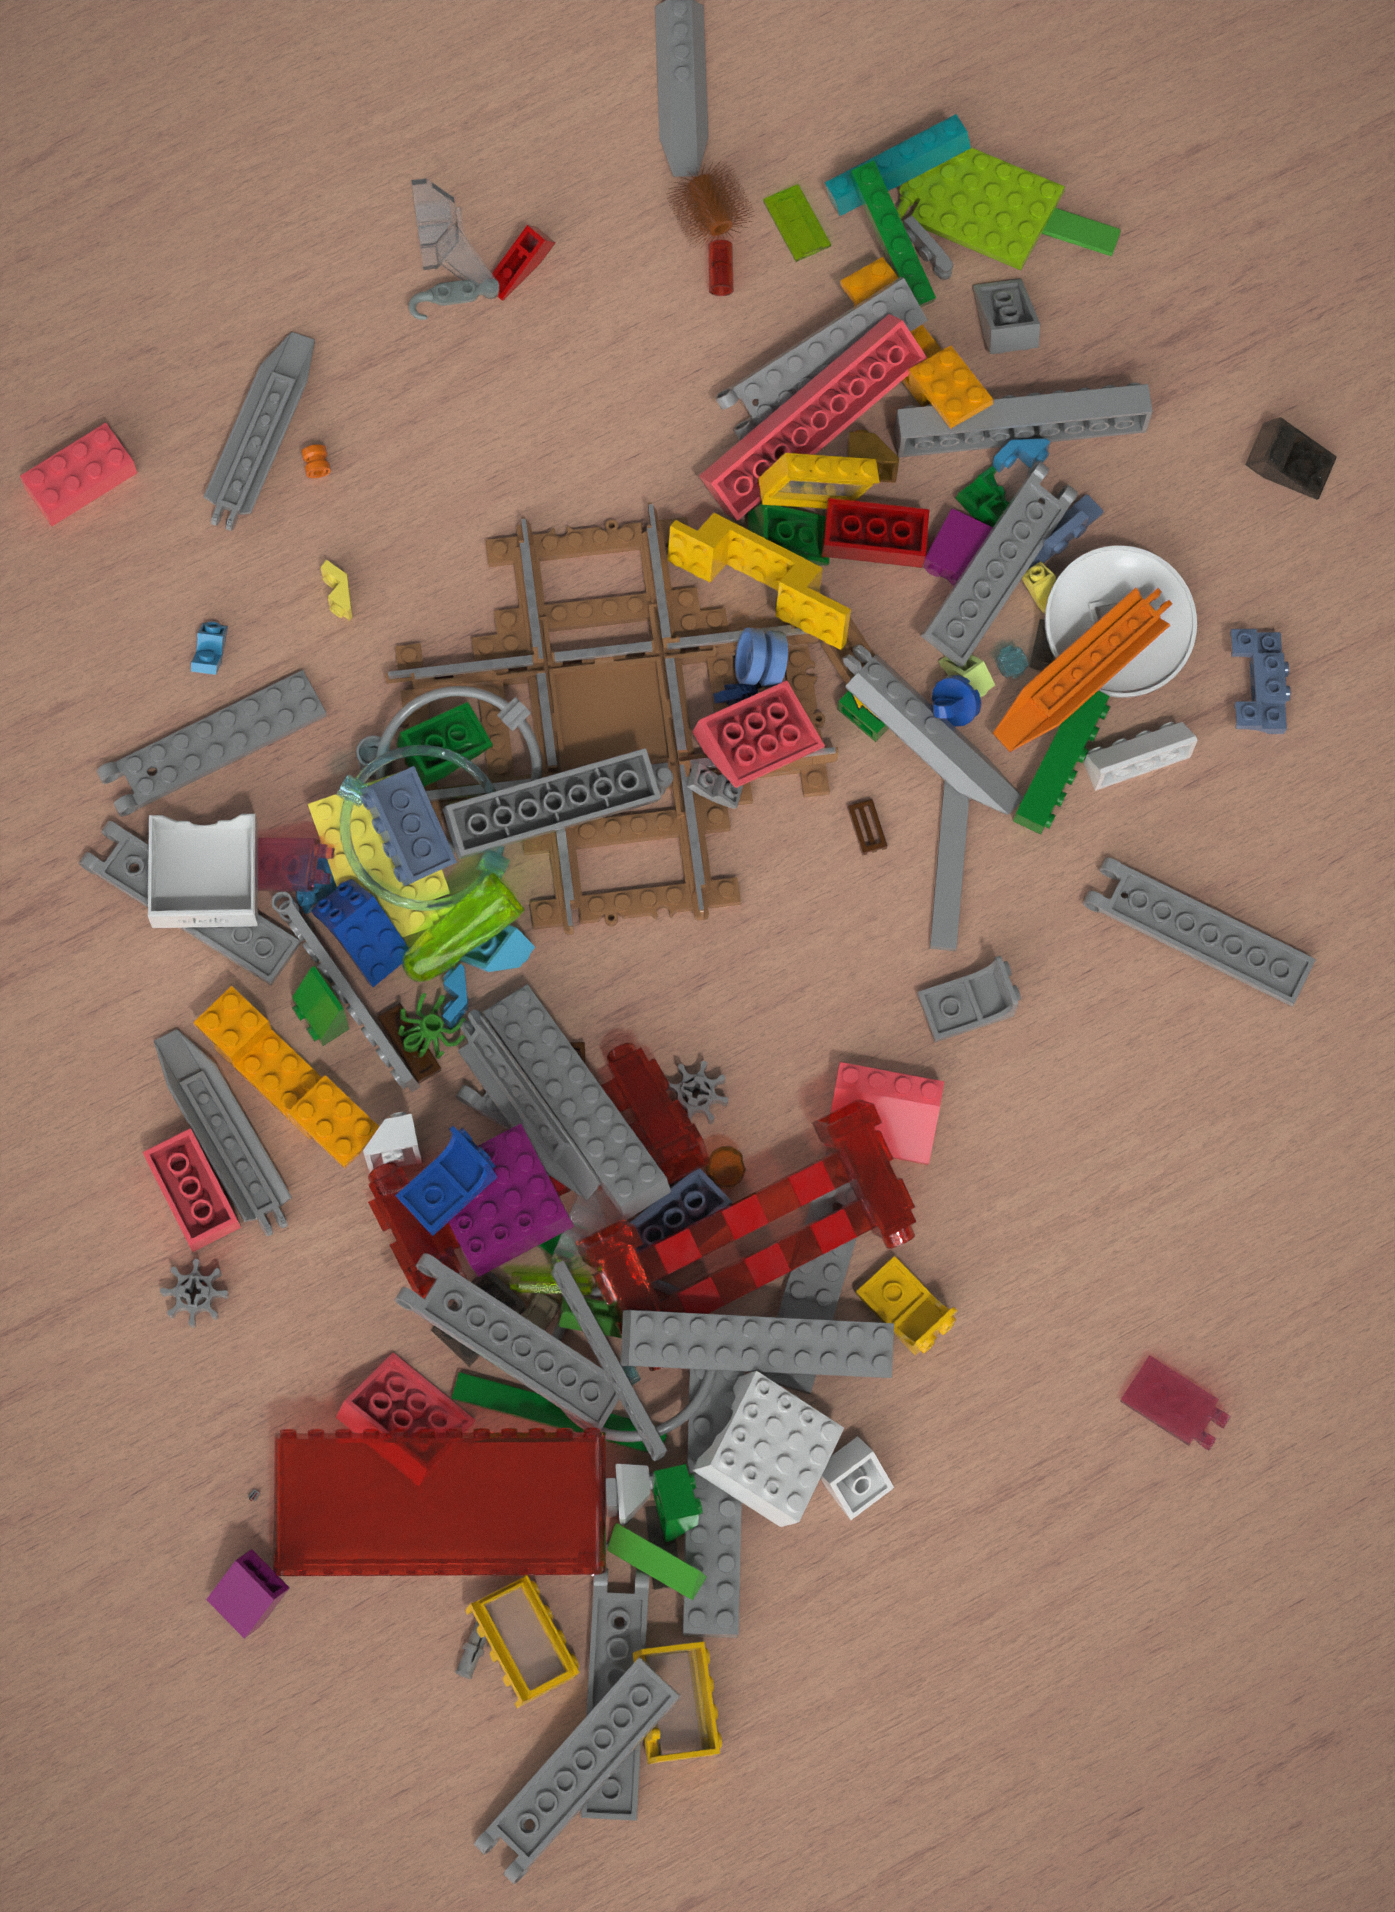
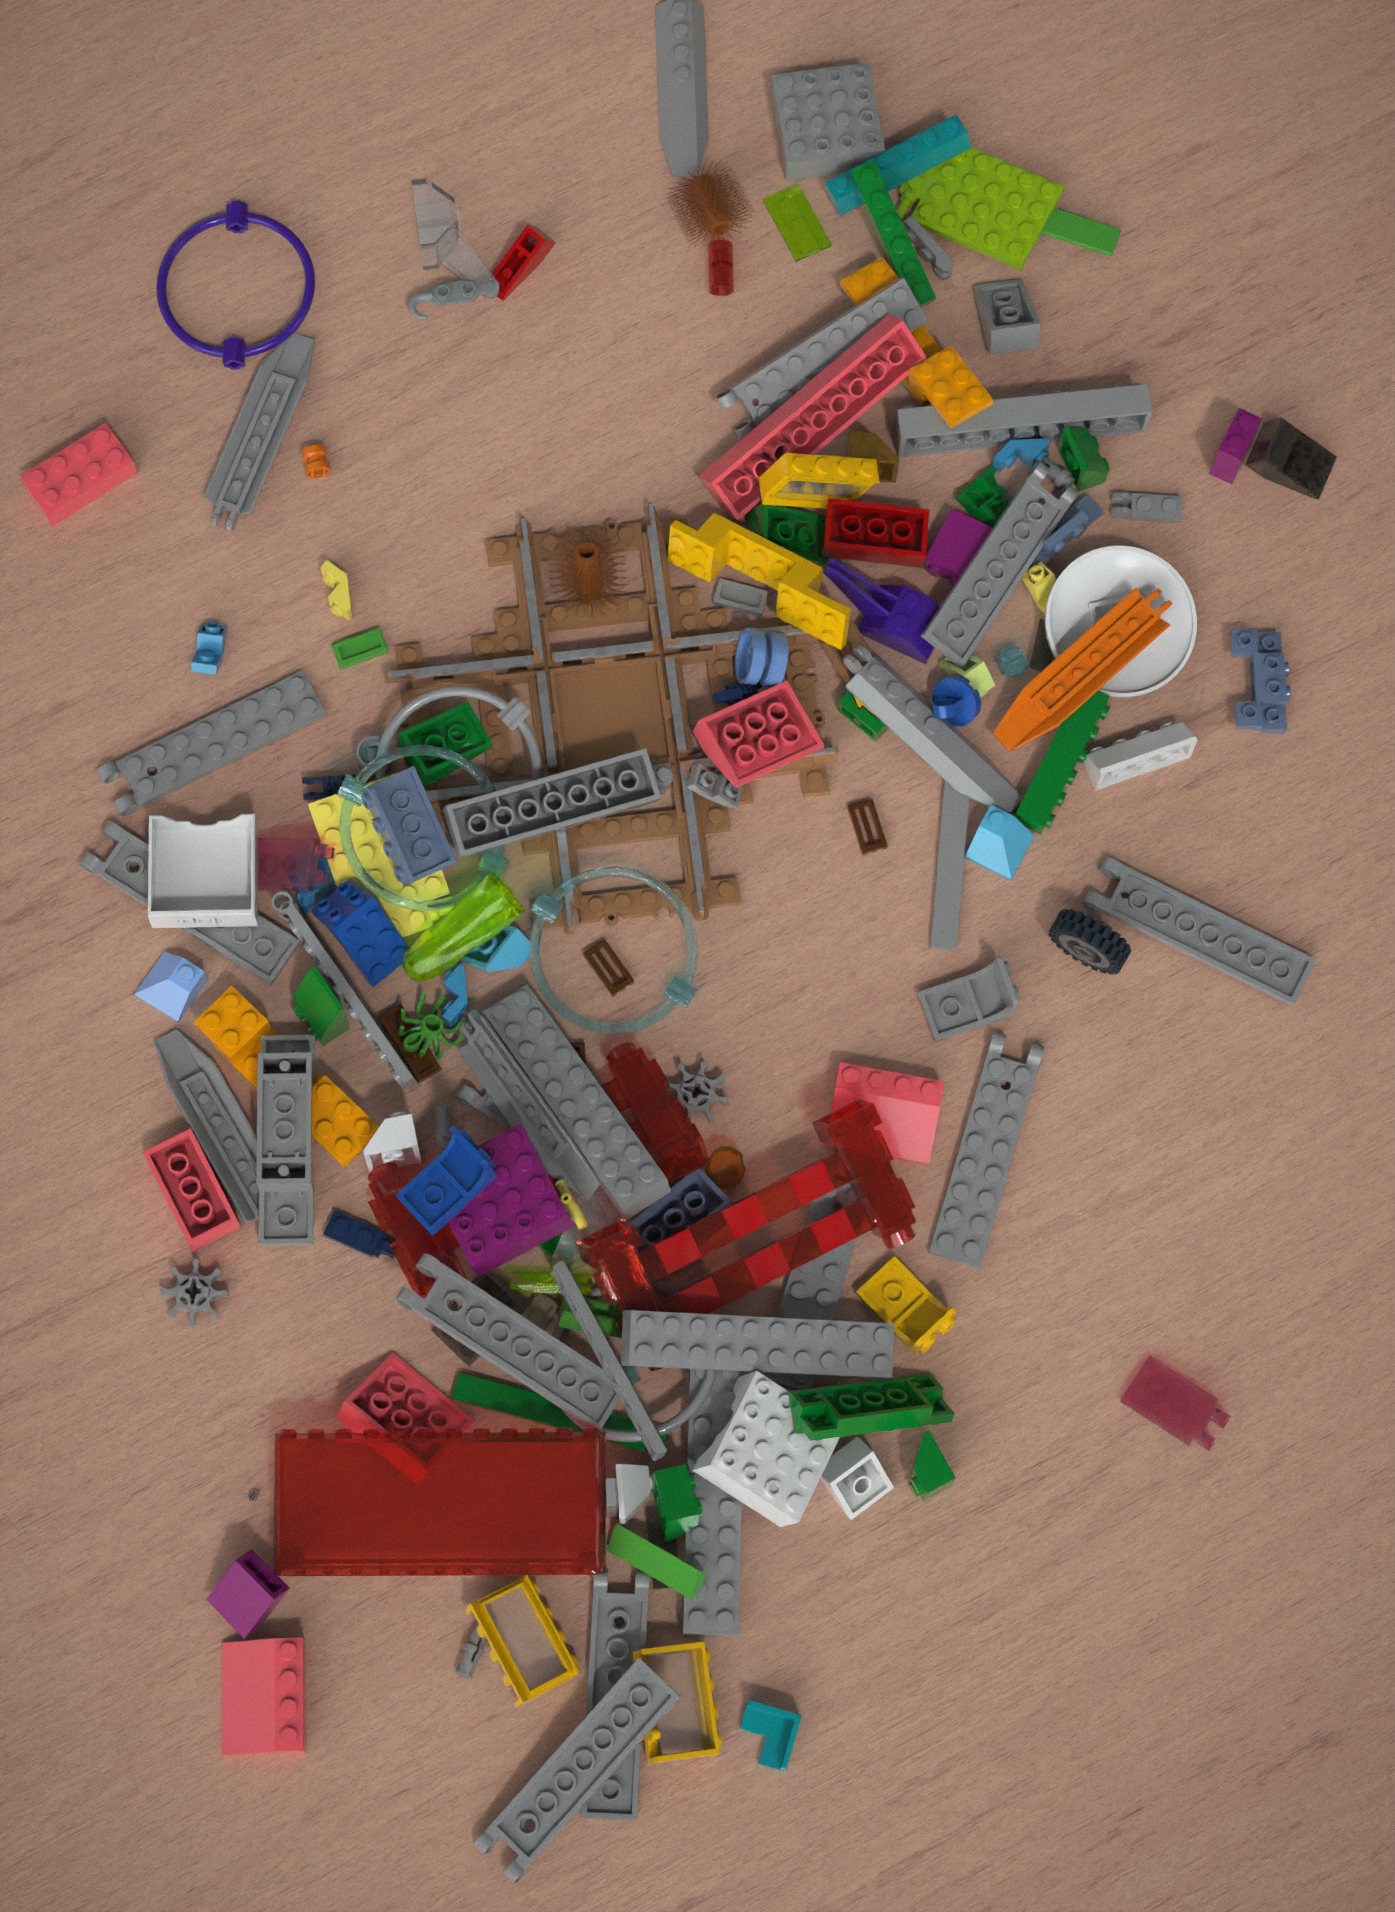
none -> light blue slope [134,951,208,1022]
none -> dark purple piece [156,201,315,370]
none -> coral slope [222,1637,306,1756]
none -> light grey bracket [256,1035,315,1247]
none -> dark blue hinge [302,774,369,800]
none -> dark blue hinge [323,1210,398,1259]
none -> bright green tile [331,627,389,670]
none -> light grey animal [433,1106,452,1147]
none -> clear light blue piece [530,866,698,1034]
none -> dark orange piece [548,525,627,617]
none -> light yellow piece [555,1179,588,1229]
none -> reddish brown tile [583,939,634,997]
none -> light grey tile [713,578,769,618]
none -> teal panel [740,1699,802,1772]
none -> light grey piece [771,62,885,181]
none -> green slope [788,1373,954,1441]
none -> dark purple slope [823,559,940,665]
none -> green slope [909,1430,956,1501]
none -> light grey hinge [928,1031,1045,1269]
none -> medium azure slope [965,805,1035,881]
none -> light grey animal [1043,457,1075,489]
none -> black wheel [1048,909,1131,975]
none -> green slope [1057,427,1110,492]
none -> light grey hinge [1111,492,1182,523]
none -> magenta brick [1209,408,1262,484]

